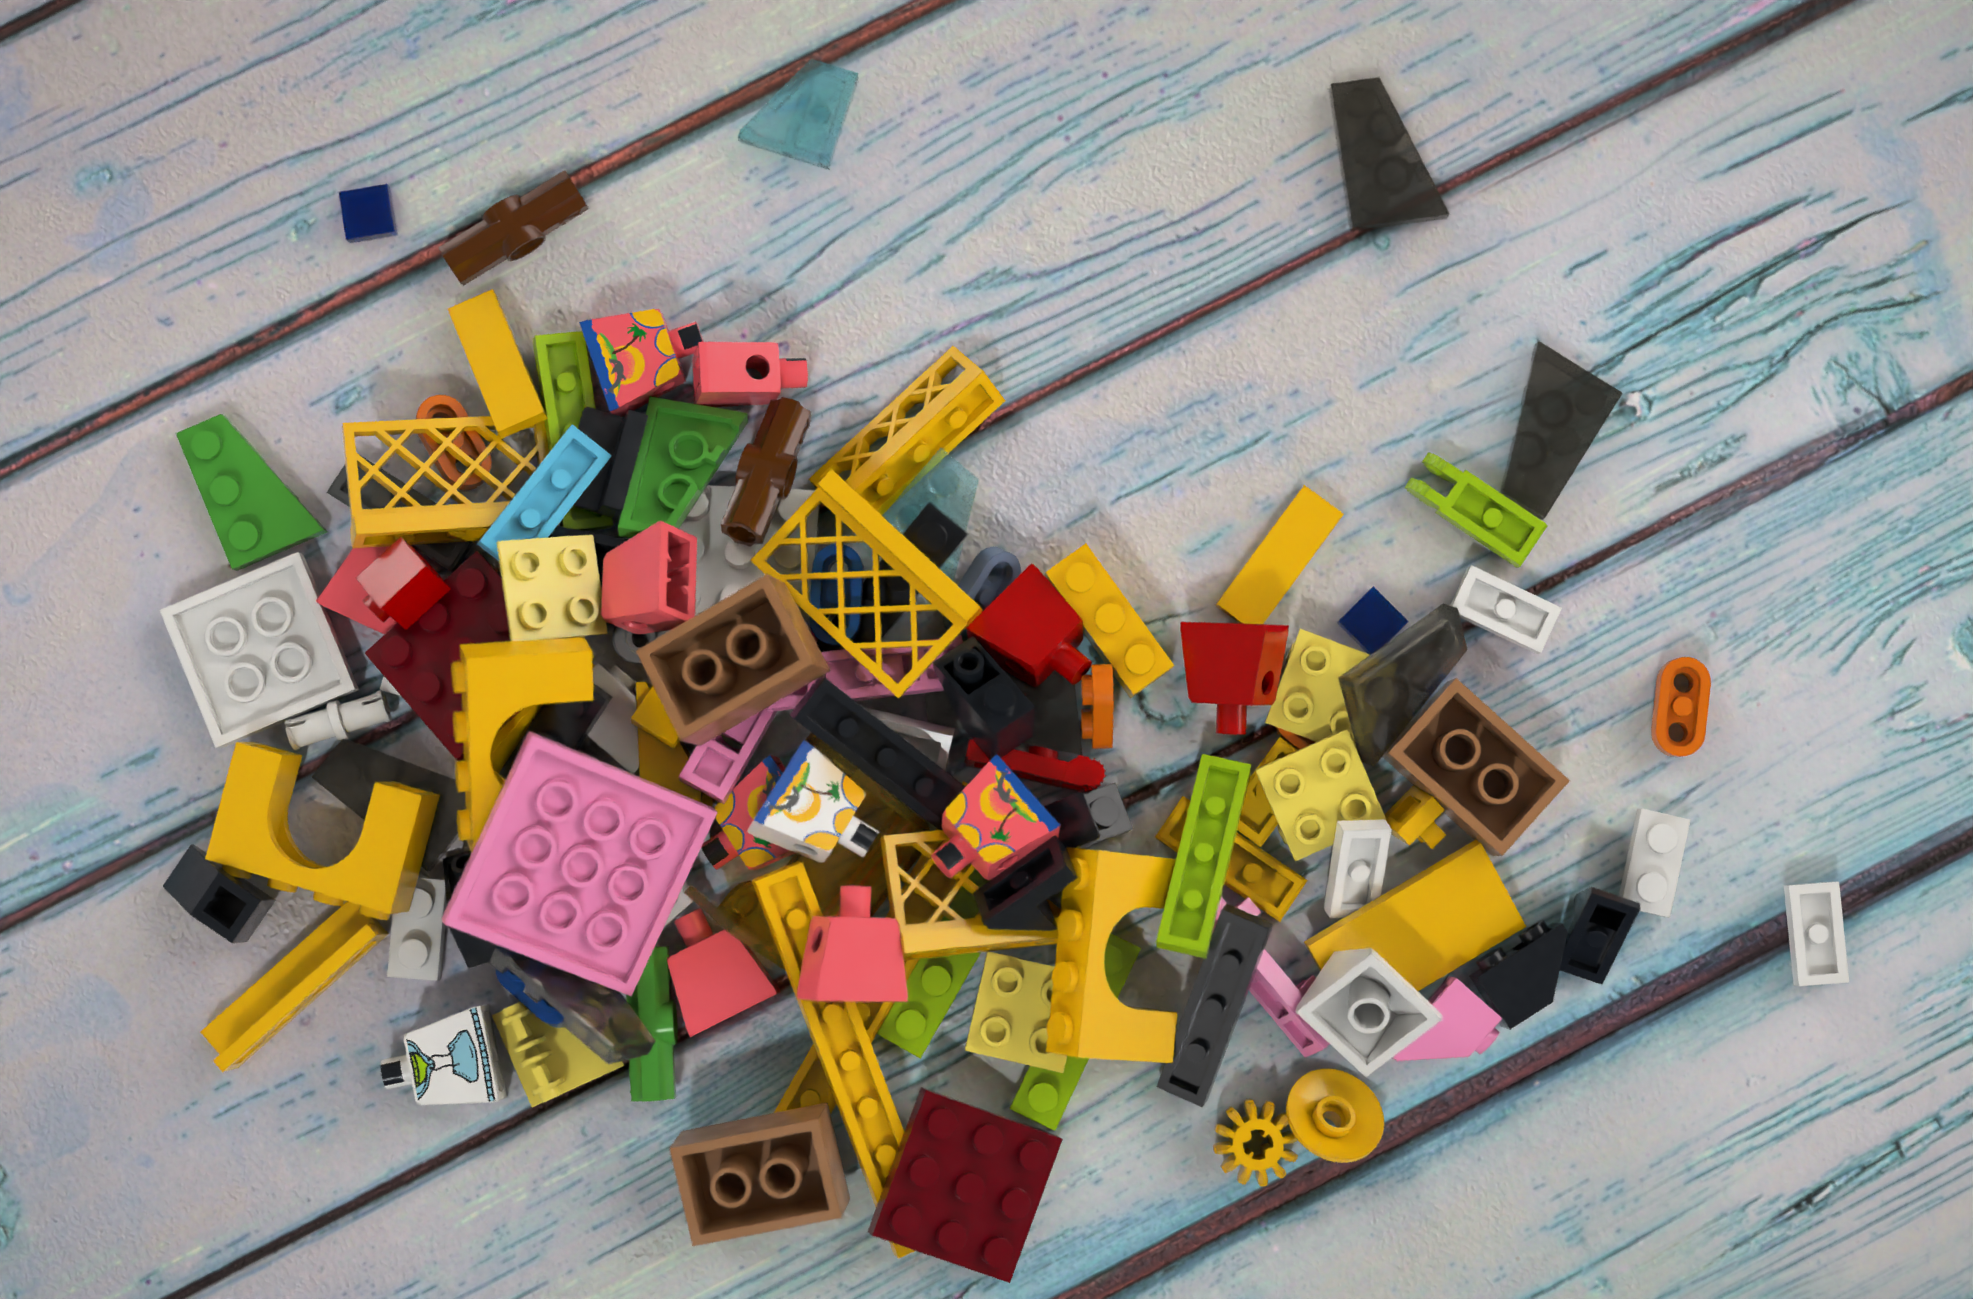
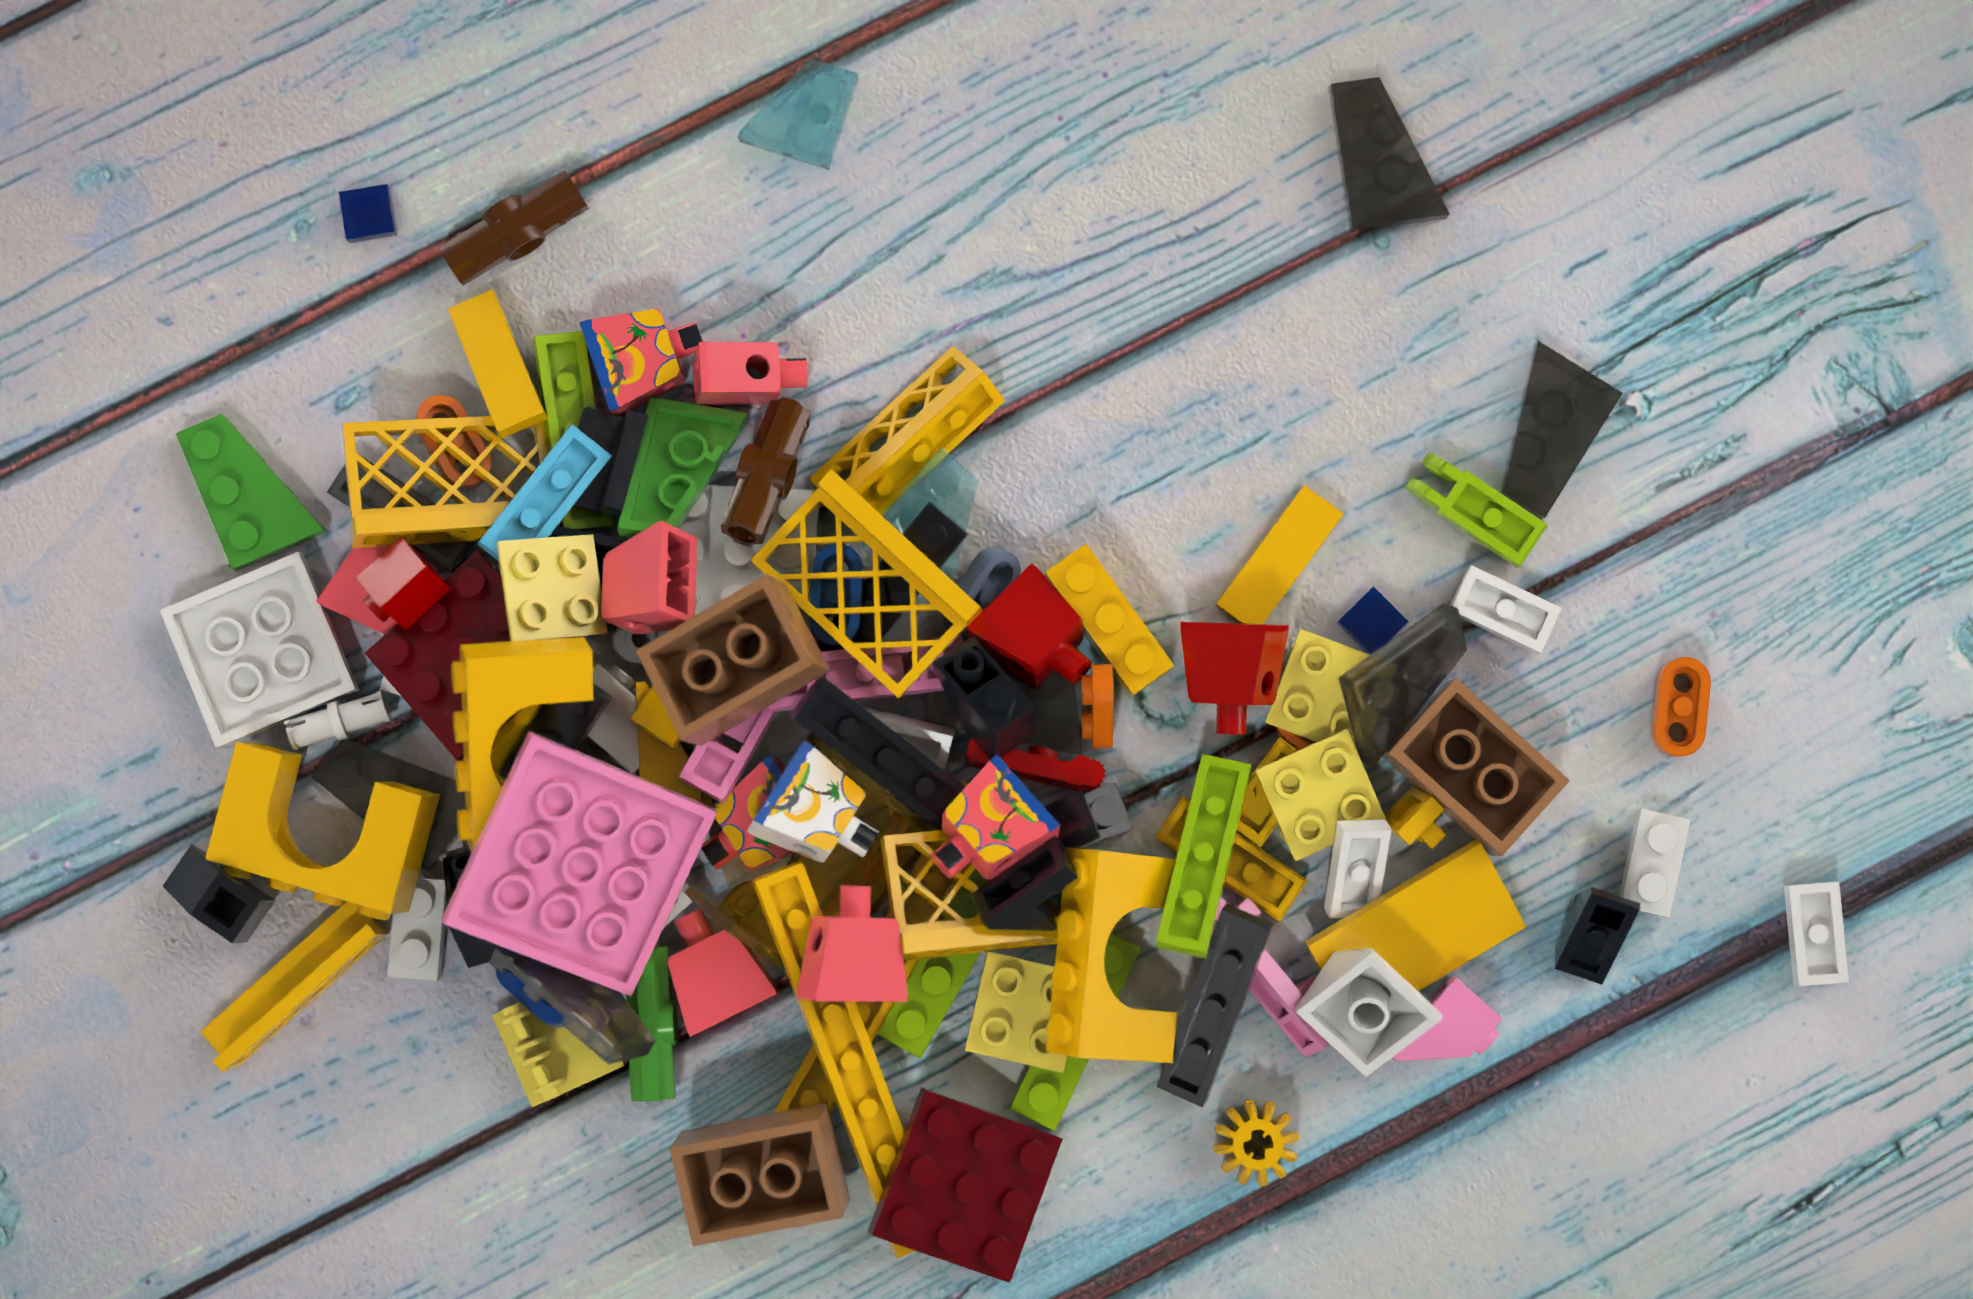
white torso [380,1004,507,1105] -> none
yellow dish [1286,1068,1384,1163] -> none
black slope [1469,920,1568,1029] -> none

